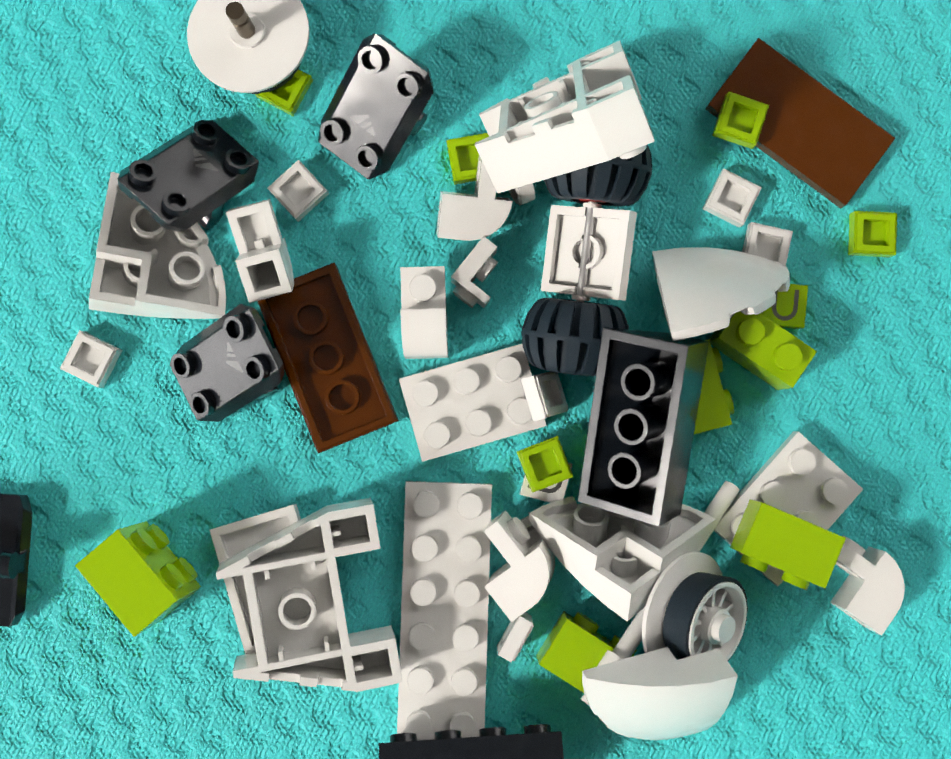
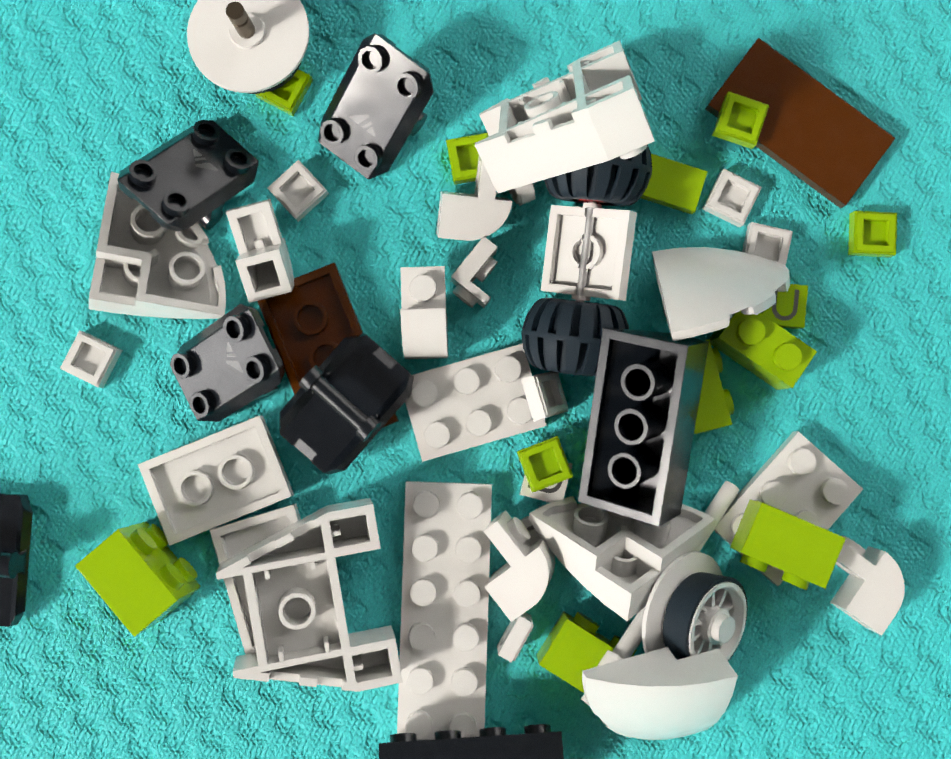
none -> white plate [138,415,294,546]
none -> black shield [279,334,414,474]
none -> lime tile [640,154,708,214]

